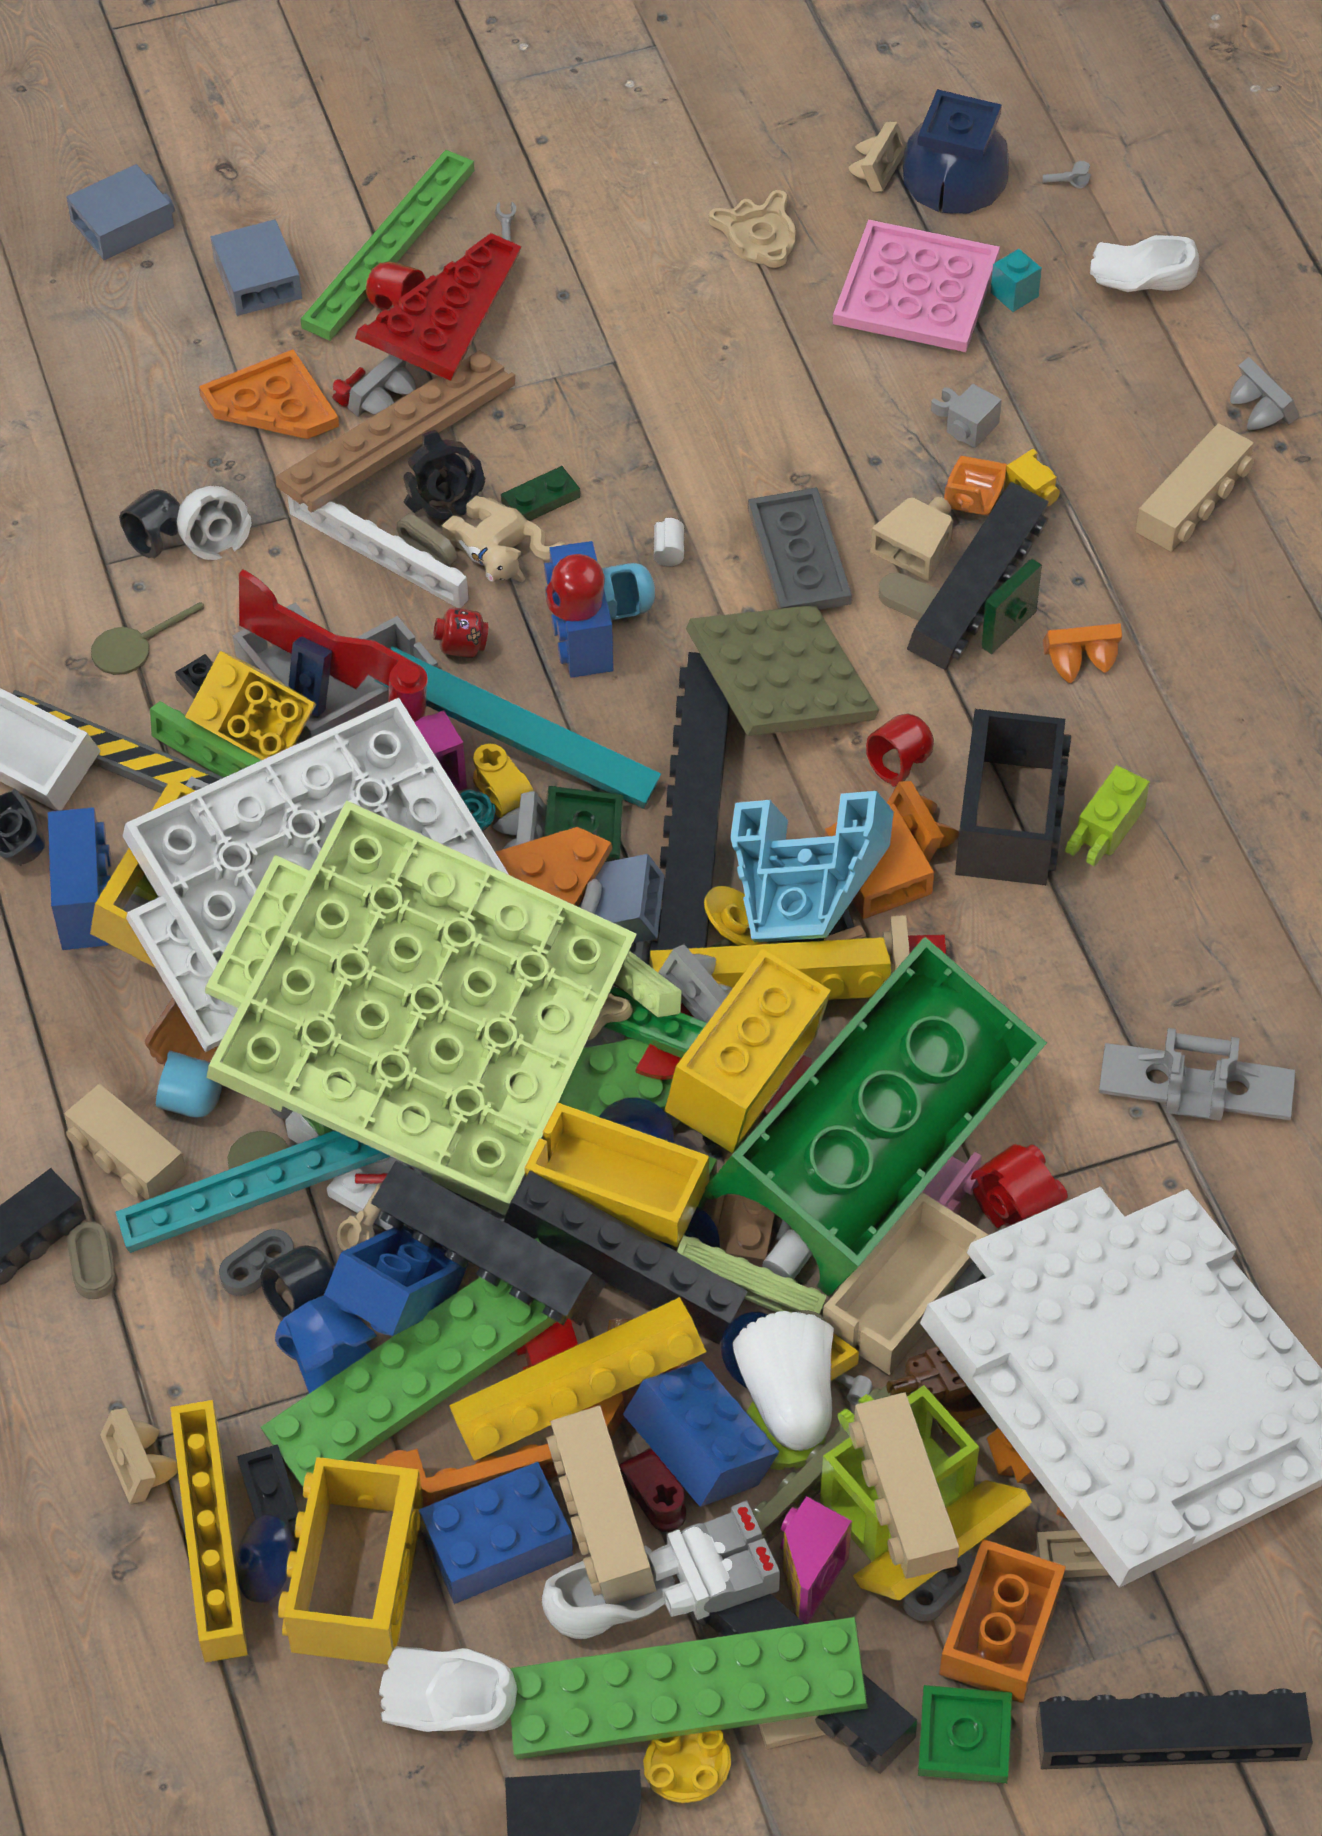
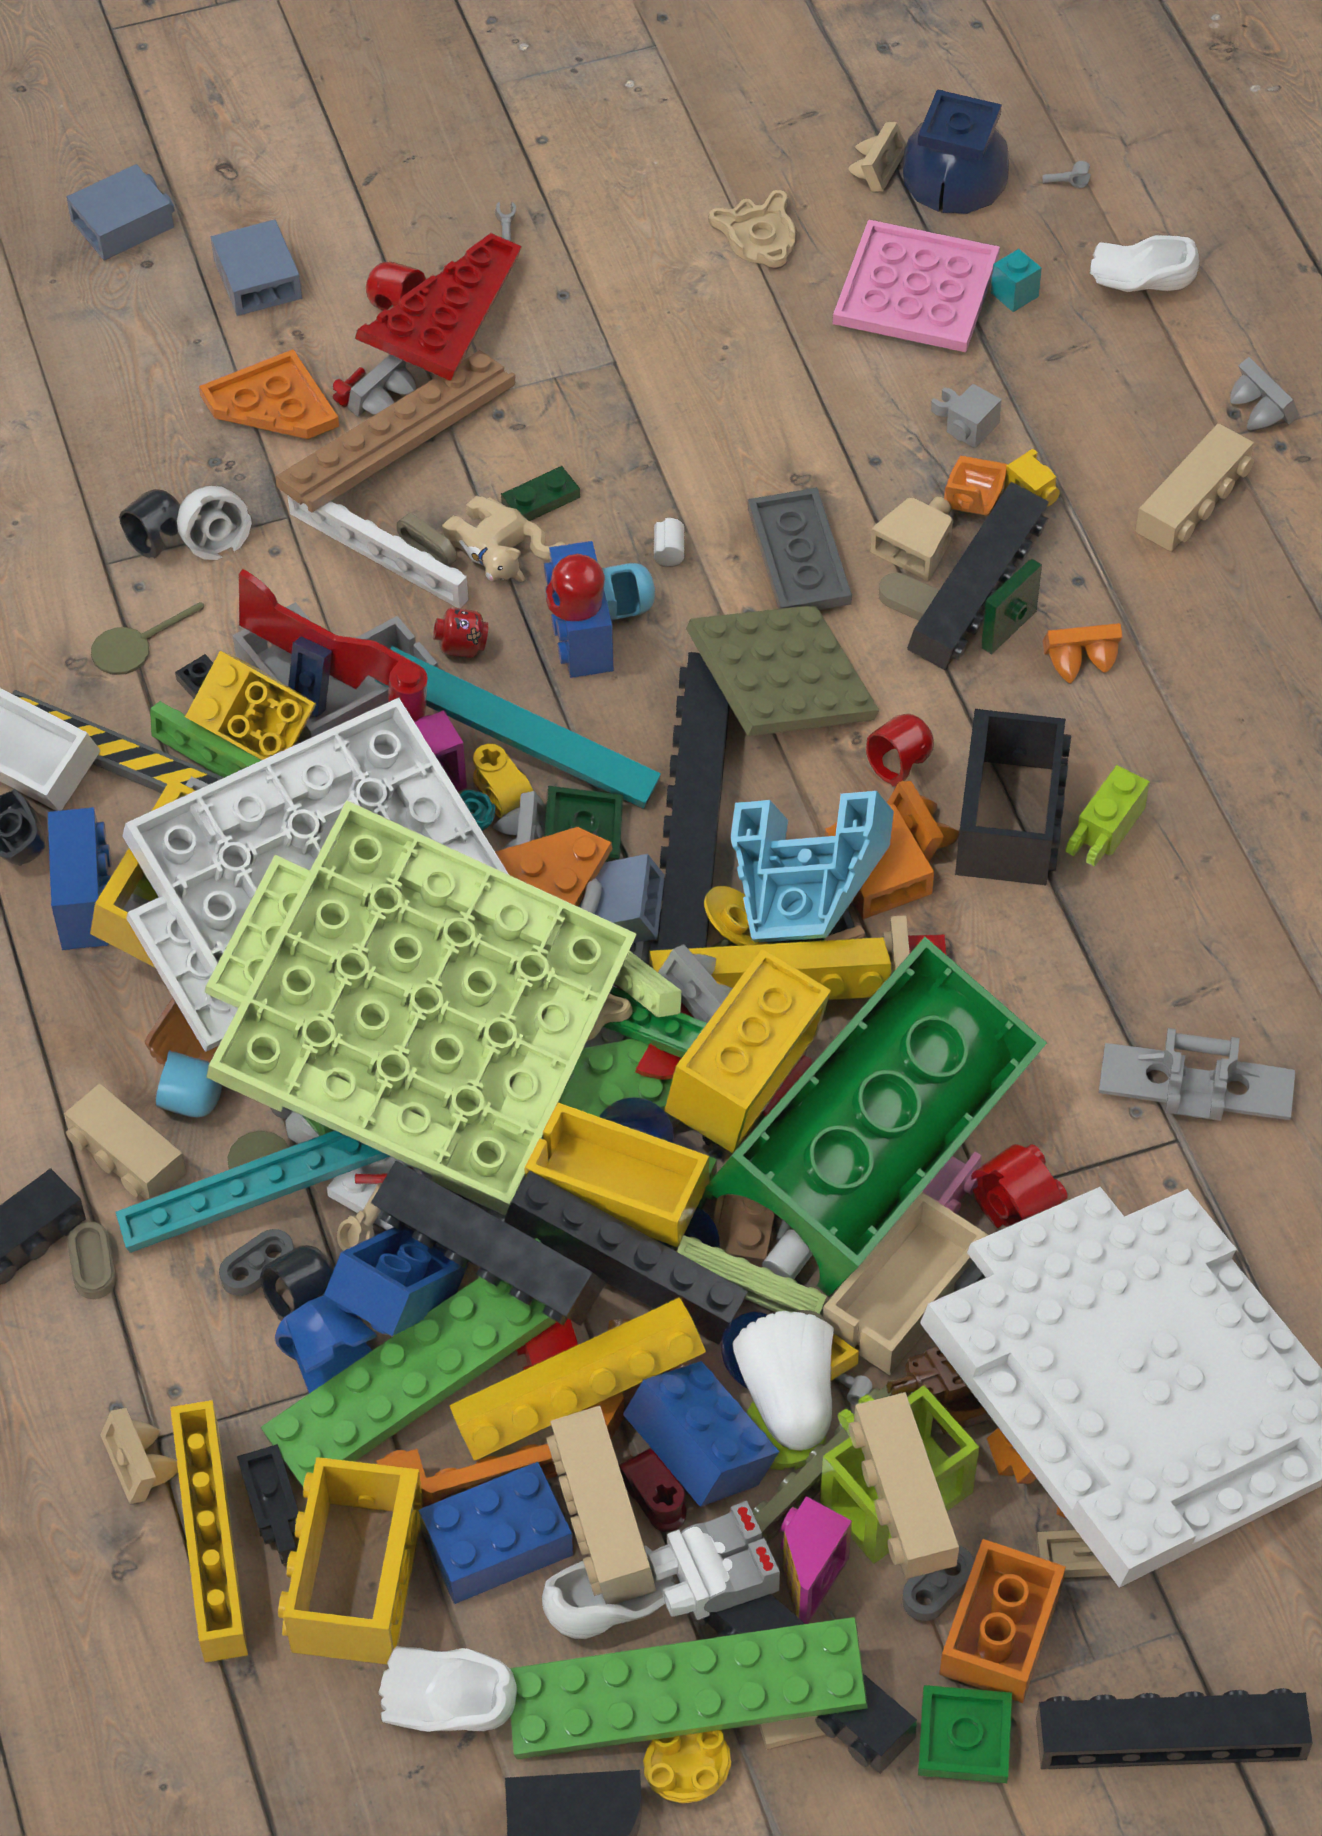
clear blue dish [236,1515,292,1603] -> none
bright green plate [301,150,475,341] -> none
black piece [403,430,486,520] -> none
yellow tile [853,1480,1032,1601] -> none

